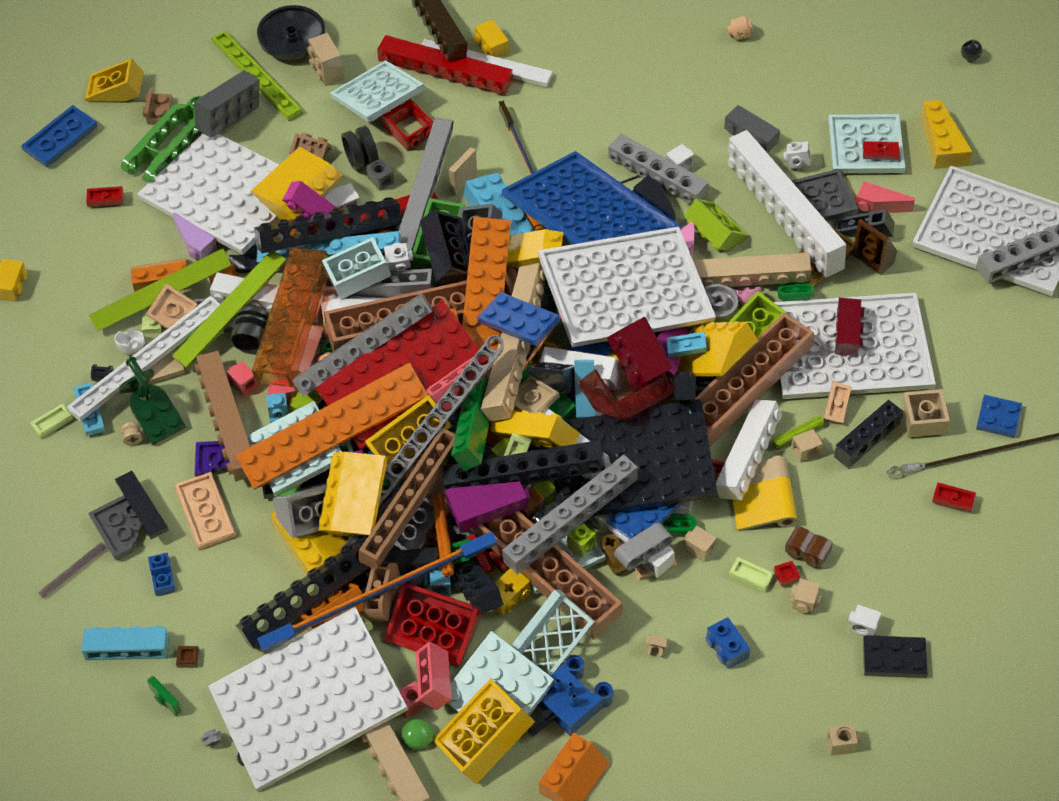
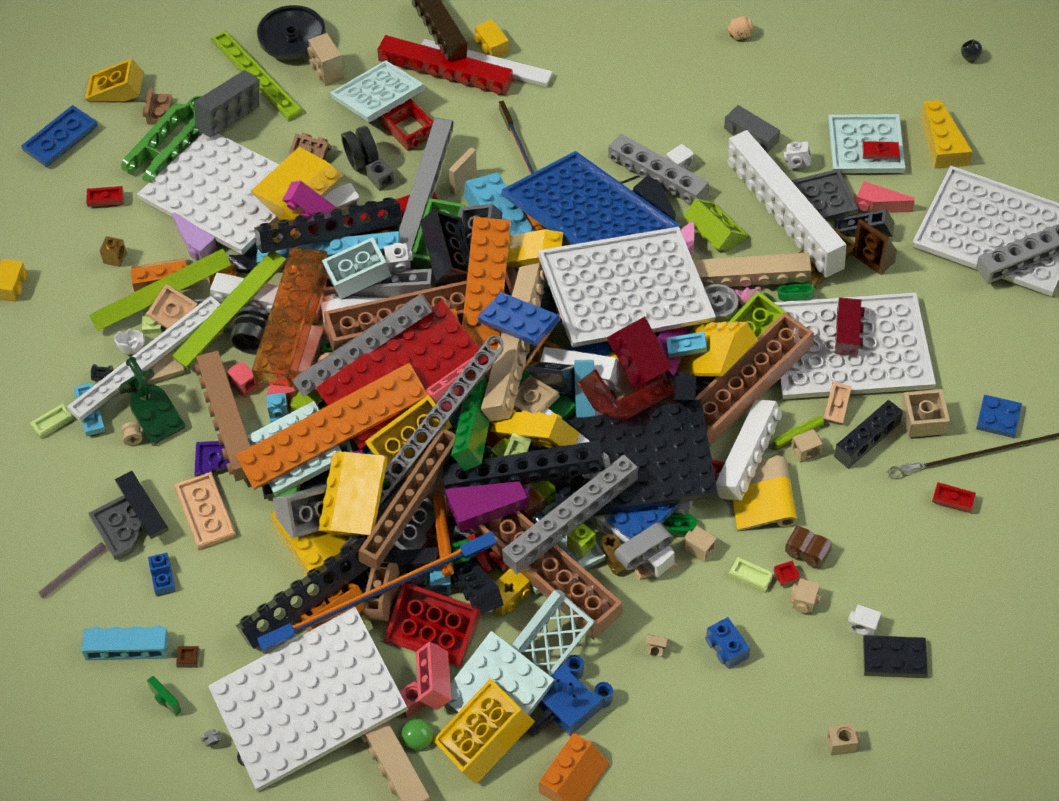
none -> pearl gold brick [100,236,127,267]

